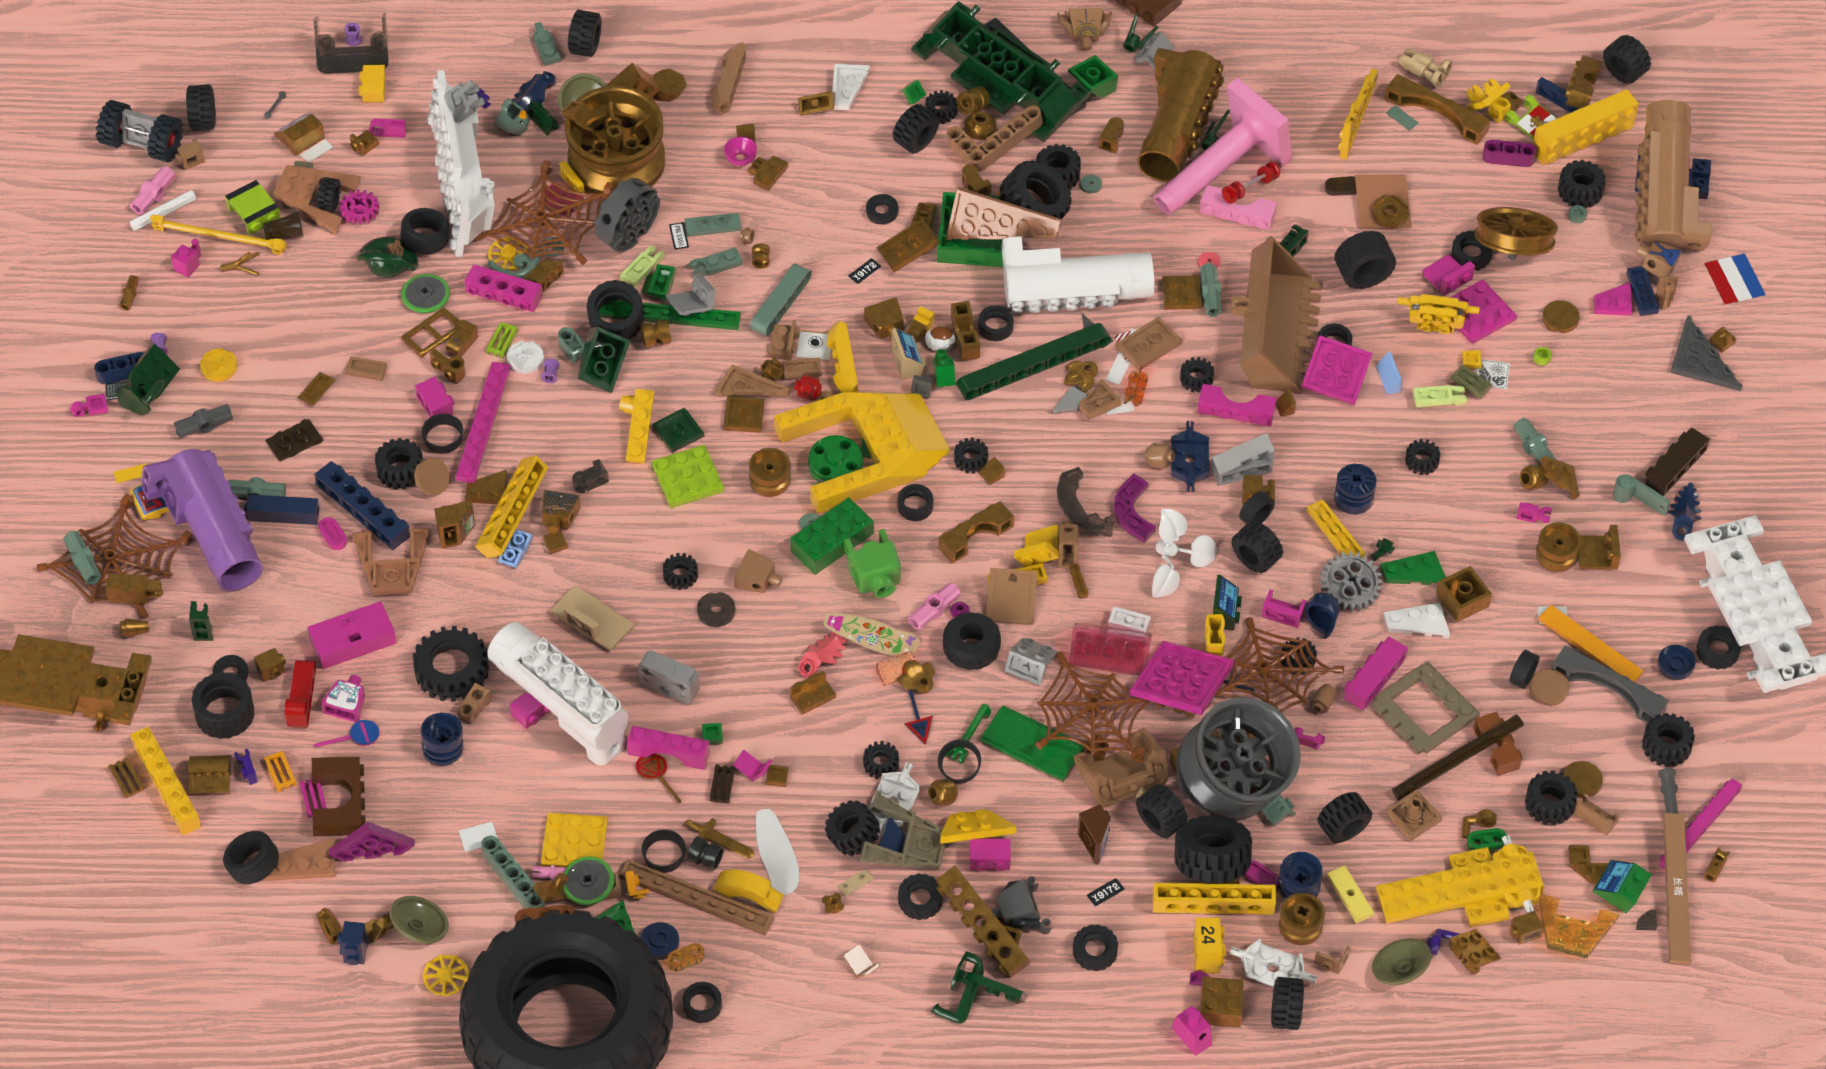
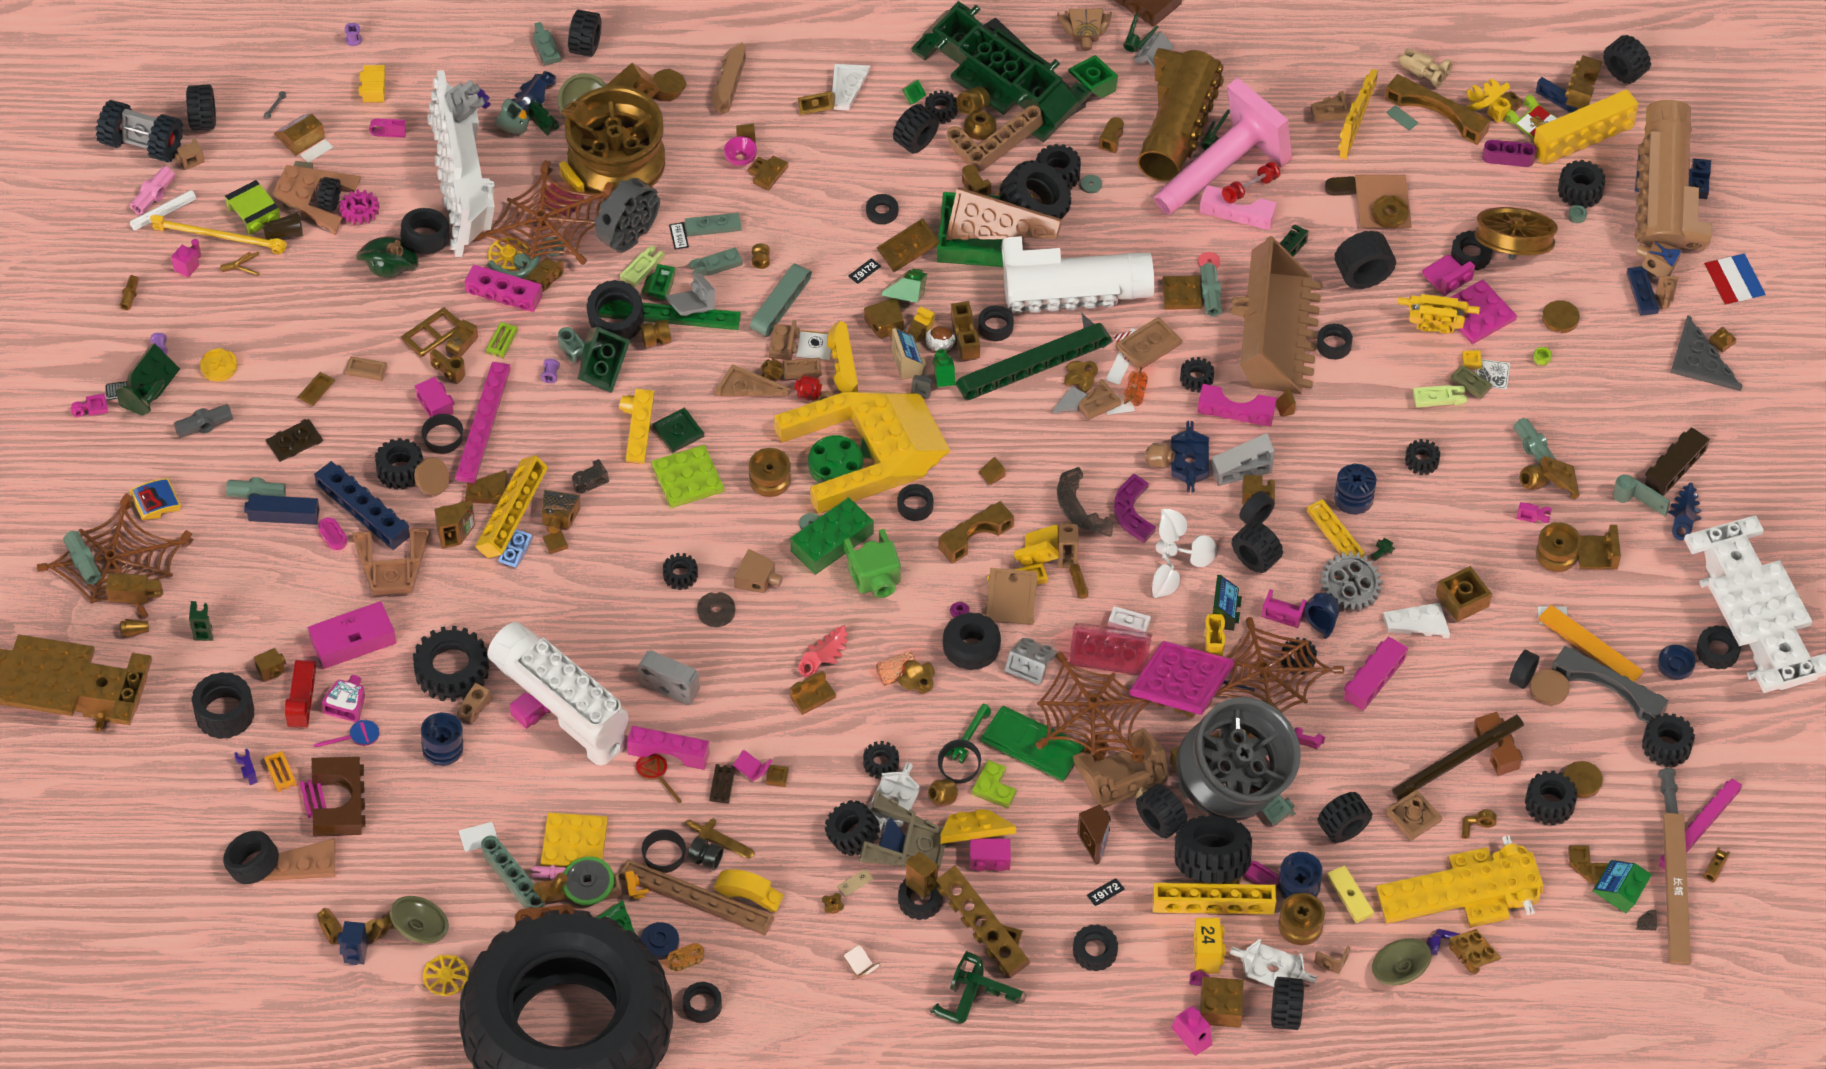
dark blue beam [94,352,144,384] -> none
pearl gold tile [108,757,144,798] -> none
yellow sticker [113,463,147,483] -> none
yellow brick [130,726,201,836] -> none
medium lavender piece [141,449,263,591] -> none
pearl gold brick [188,755,231,795] -> none
black tyre [213,655,249,681] -> none
clear smoke windscreen [313,13,389,74] -> none
magenta plate [329,822,415,862] -> none
pearl gold bracket [350,130,379,156] -> none
dark grey wheel [401,274,450,313] -> none
white tile [507,341,544,374] -> none
tan bracket [551,585,634,651] -> none
green plate [702,723,723,744] -> none
pearl gold tile [723,396,765,433] -> none
medium nougat plate [740,227,754,245] -> none
white sticker [756,809,799,895] -> none
tan sticker [823,613,920,657] -> none
piece [904,690,933,745] -> none
bright pink piece [908,583,961,630] -> none
pearl gold slope [911,202,937,229] -> none
black tyre [954,437,988,474] -> none
dark grey torso [991,876,1052,934] -> none
dark pink plate [1301,335,1373,405] -> none
medium nougat brick [1310,684,1337,713] -> none
dark tan hinge [1371,661,1480,754] -> none
light blue slope [1376,352,1402,394] -> none
green wing [1380,551,1446,585] -> none
green plate [1467,828,1507,851] -> none
pearl gold brick [1510,911,1544,945] -> none
clear yellow wing [1539,894,1619,959] -> none
medium nougat hinge [1574,793,1619,835] -> none
dark pink wing [1593,283,1632,316] -> none
none -> slope [882,268,928,303]
none -> pearl gold brick [906,851,938,898]
none -> lime plate [972,760,1016,808]
none -> medium nougat wing [1311,91,1350,121]

